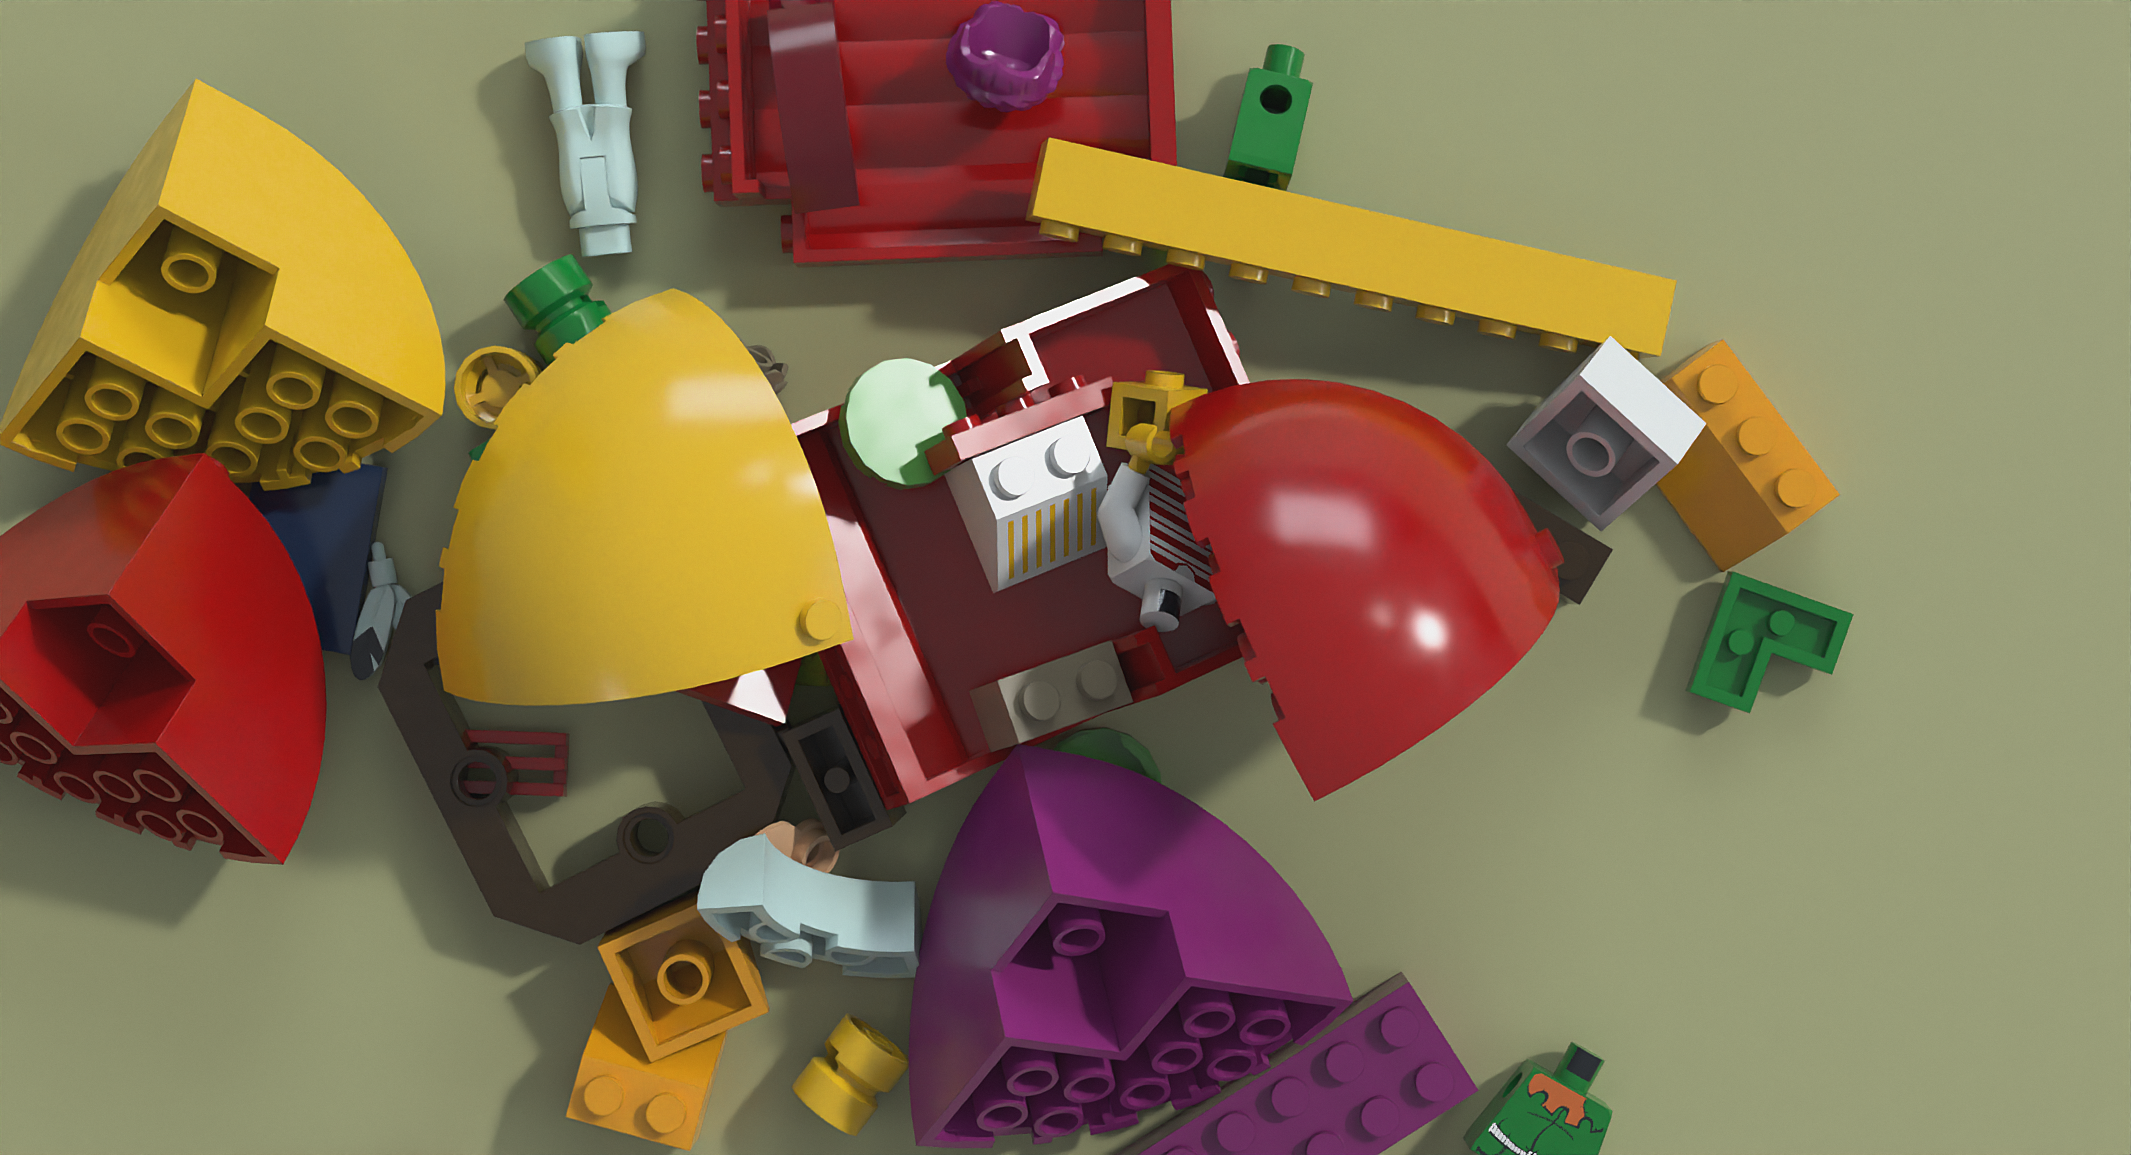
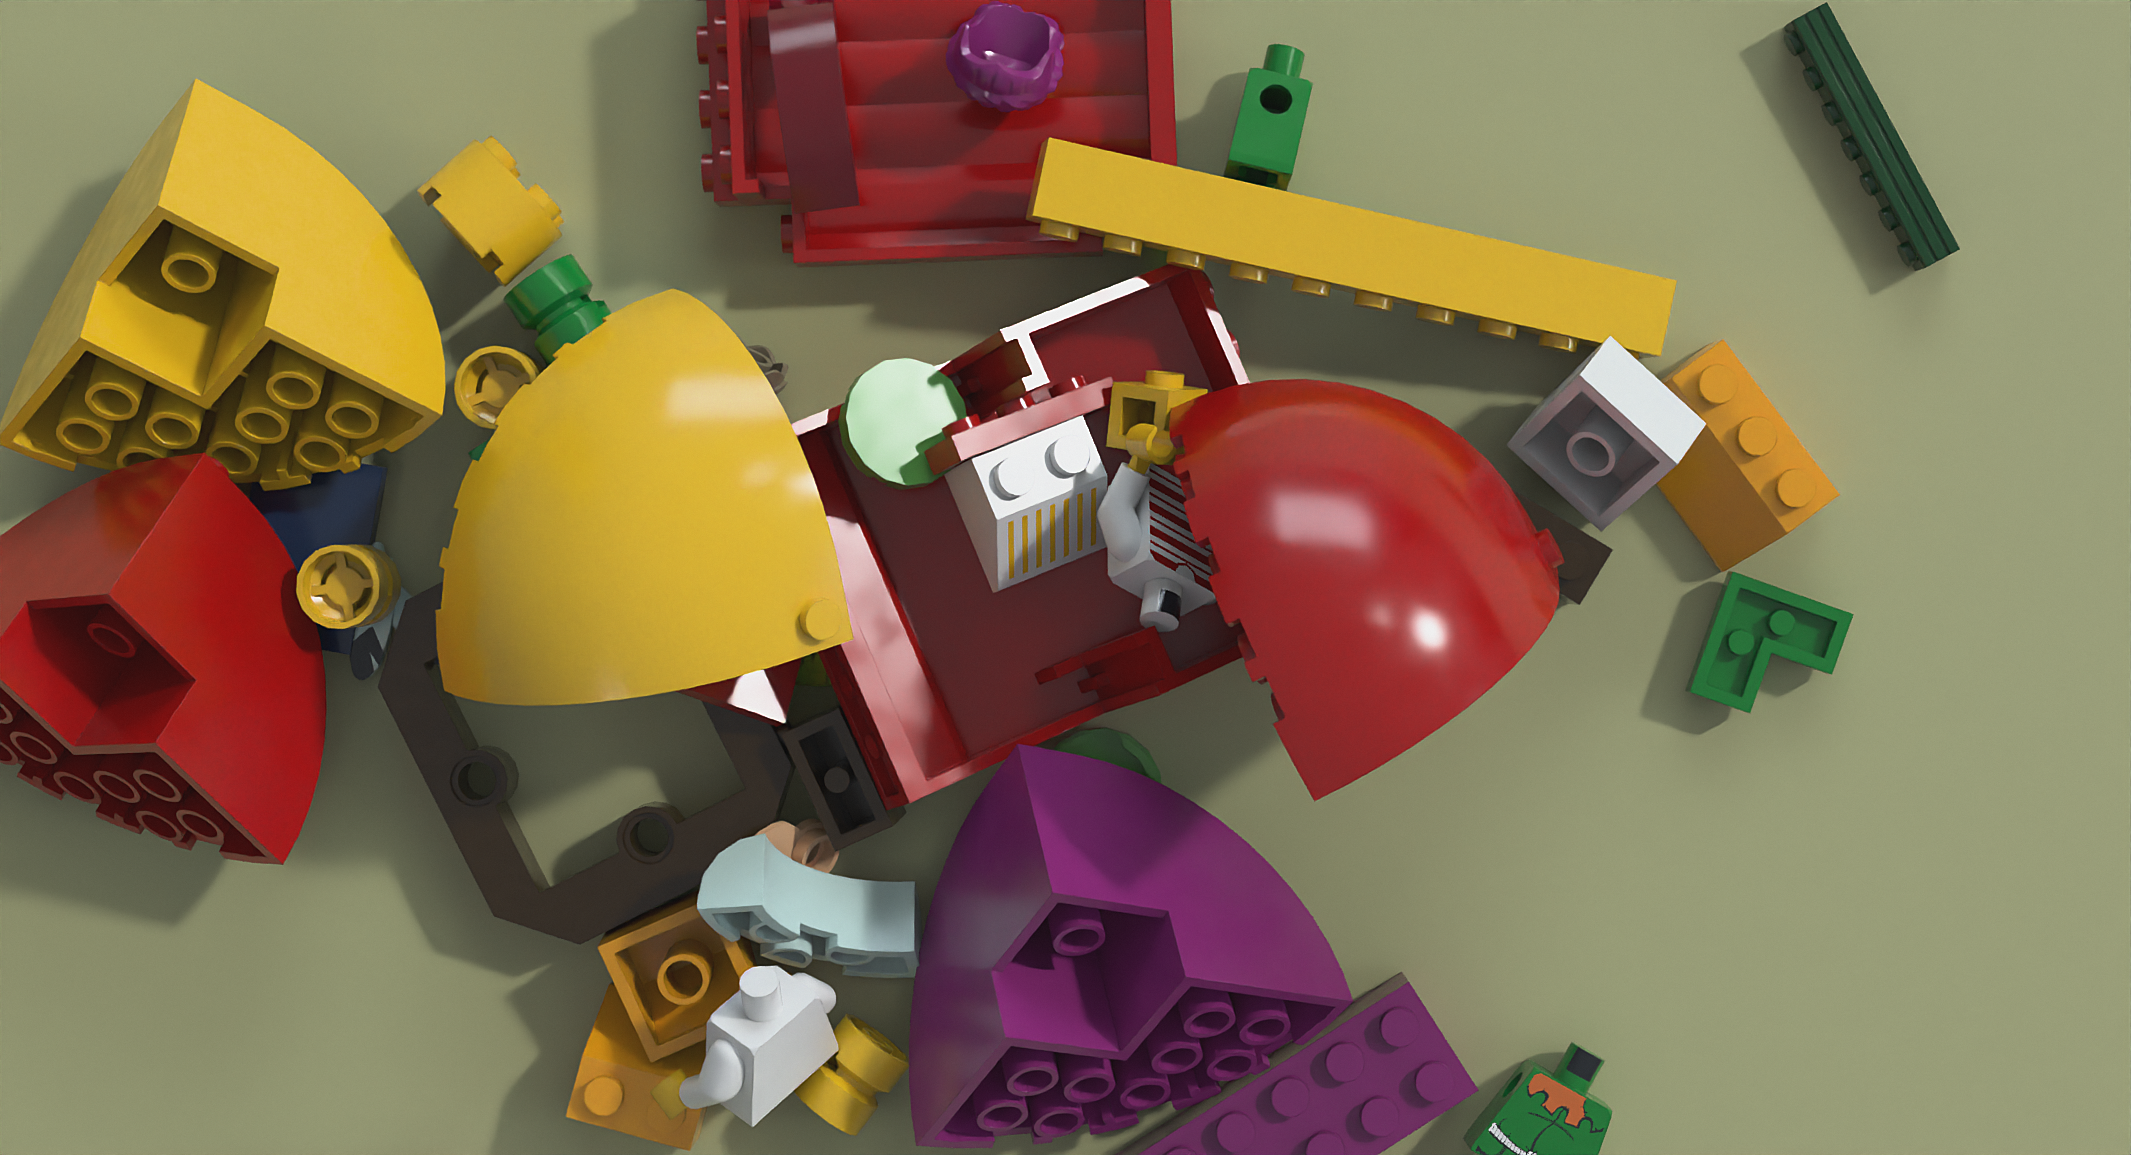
red tile [463,729,570,797] -> none
light aqua piece [525,31,646,257] -> none
dark tan brick [969,640,1133,752] -> none
none -> yellow wheel [296,544,401,629]
none -> yellow brick [416,135,564,287]
none -> white torso [650,965,839,1127]
none -> dark green piece [1783,2,1960,271]

